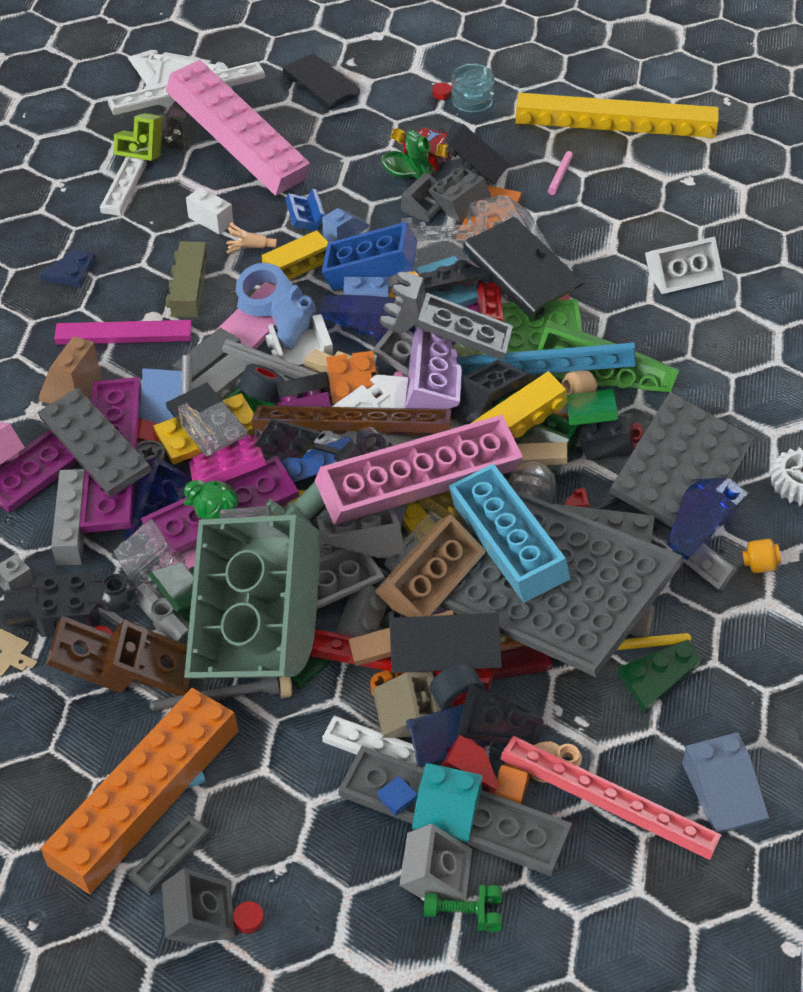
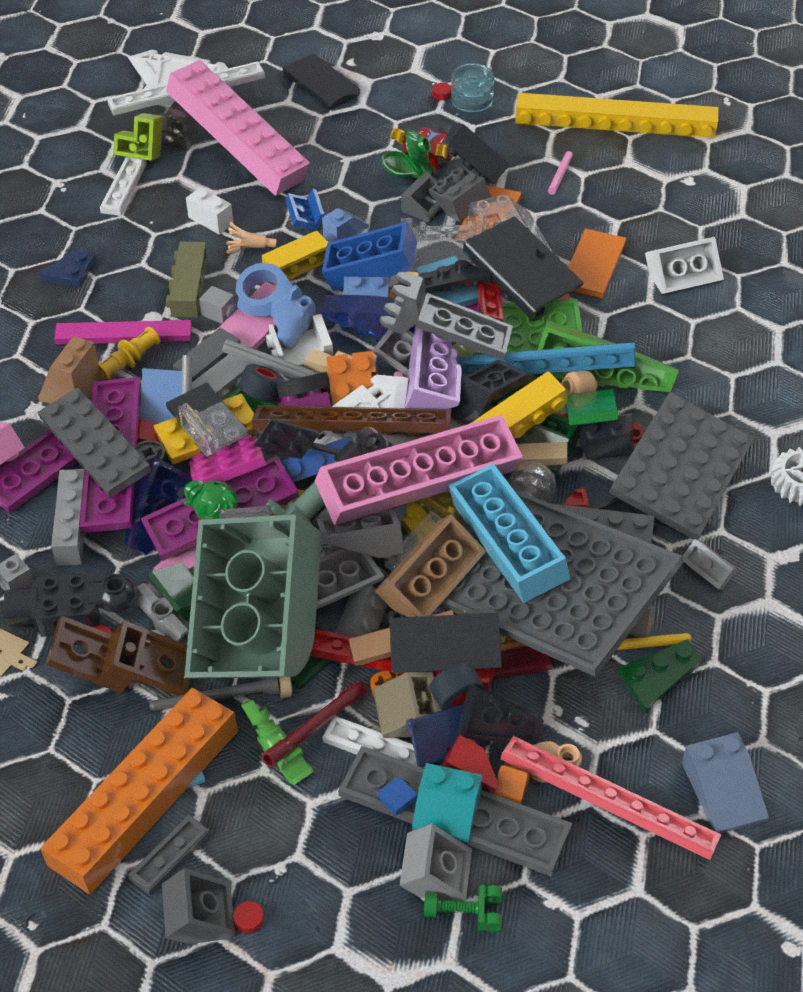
clear bracket [114,519,186,589] -> none
clear blue wedge [667,478,748,560] -> none
light orange head [743,539,781,574] -> none
none -> yellow piece [98,327,160,380]
none -> light grey brick [199,286,236,324]
none -> bright green piece [241,700,314,785]
none -> dark red piece [262,681,367,767]
none -> orange tile [568,229,626,299]

